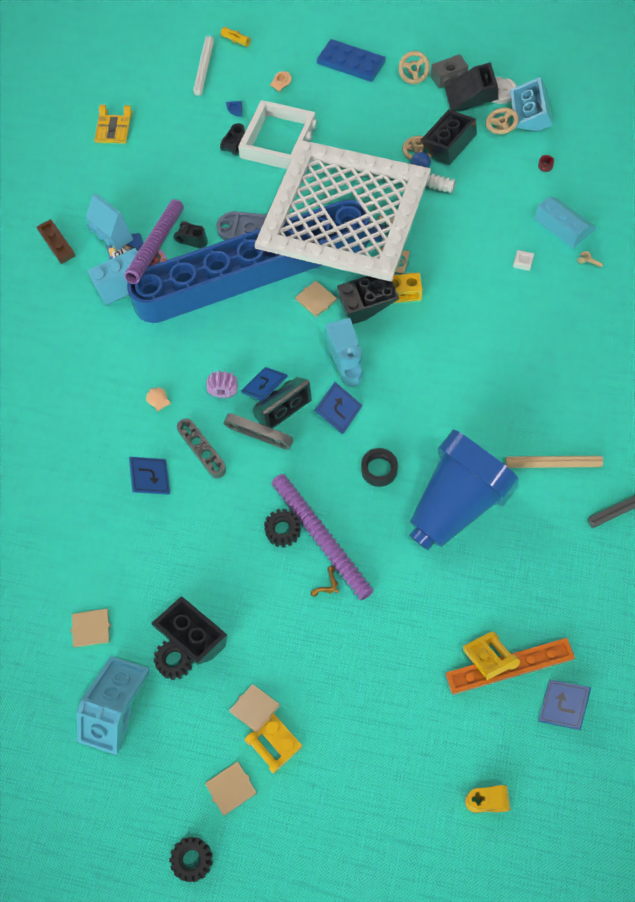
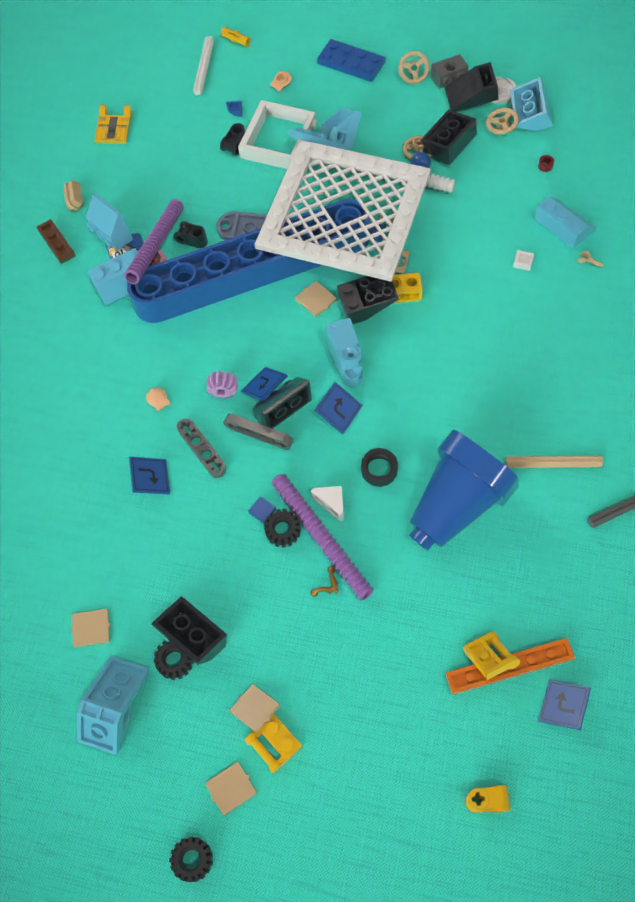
none -> tan piece [63,180,84,211]
none -> blue tile [248,496,276,524]
none -> medium azure bracket [289,107,362,150]
none -> white slope [311,486,344,522]

